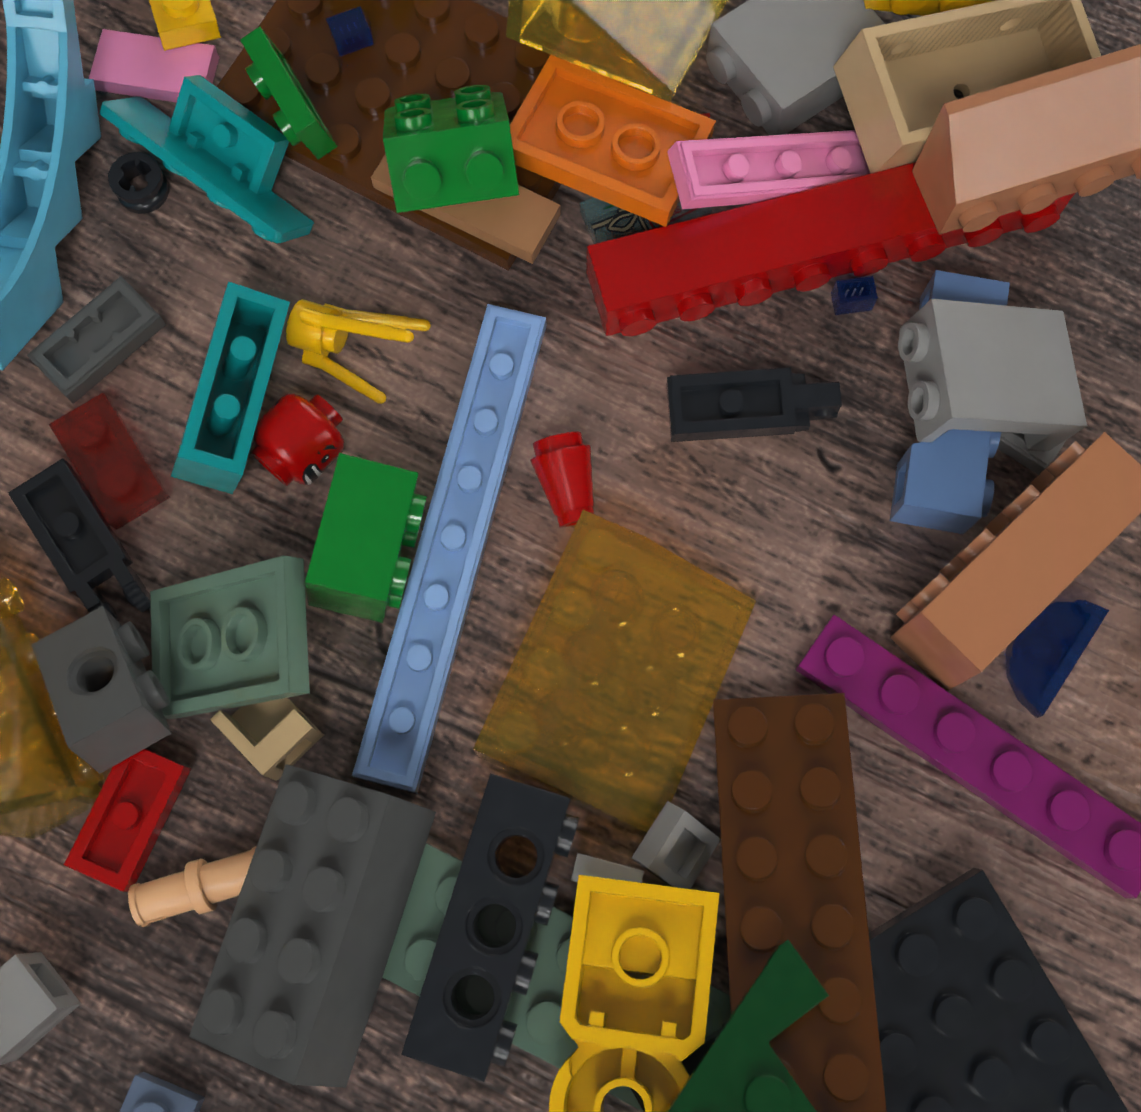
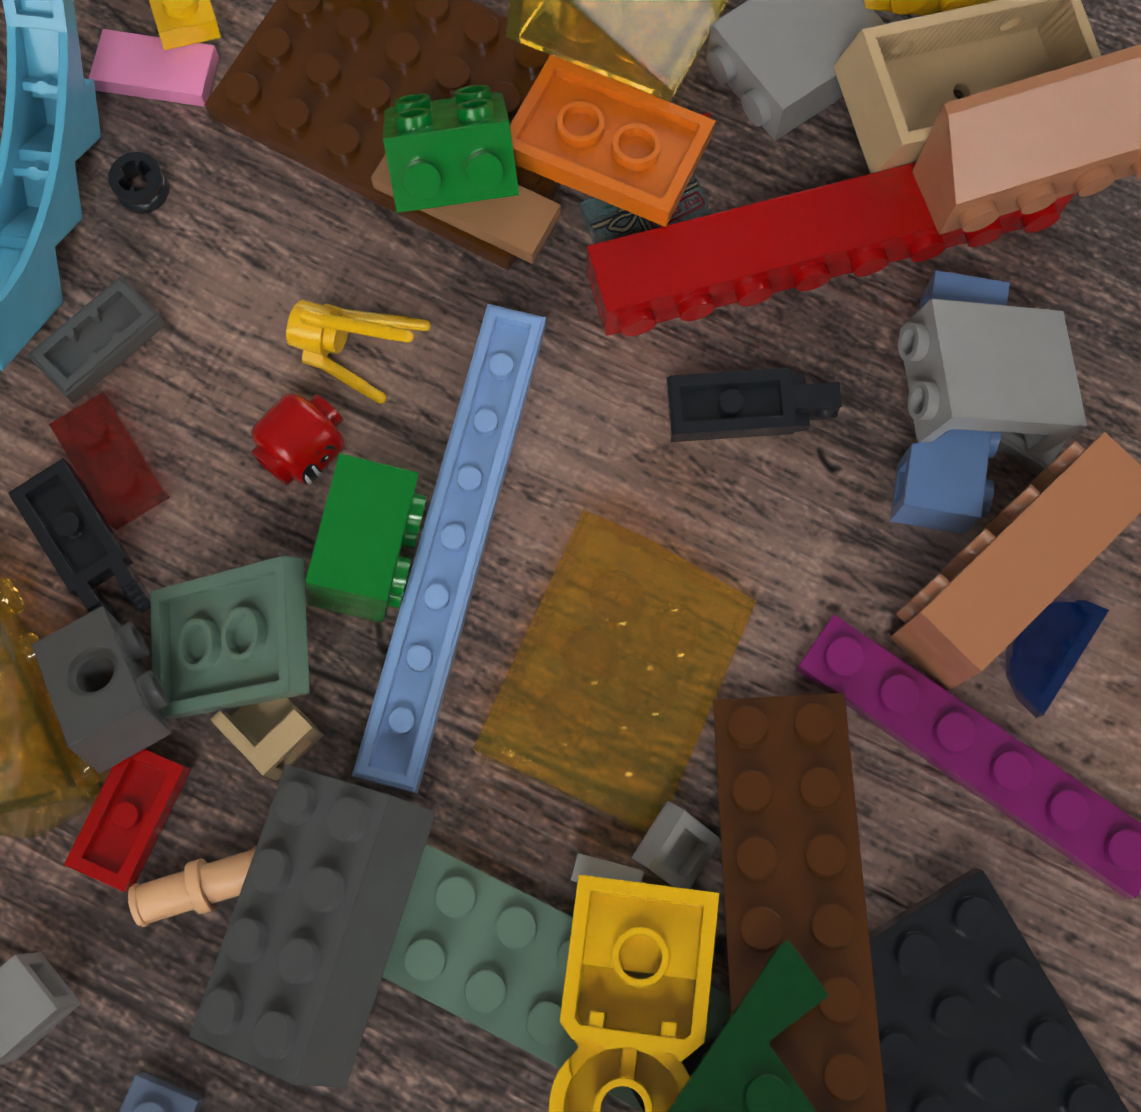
teal bracket [99,75,314,243] -> none
teal brick [170,281,290,494] -> none
green plate [240,26,338,160] -> none
clear blue piece [326,7,374,56] -> none
black brick [401,773,580,1082] -> none
red cone [530,431,596,528] -> none
bright pink tile [667,130,870,209] -> none
clear blue piece [831,276,878,315] -> none

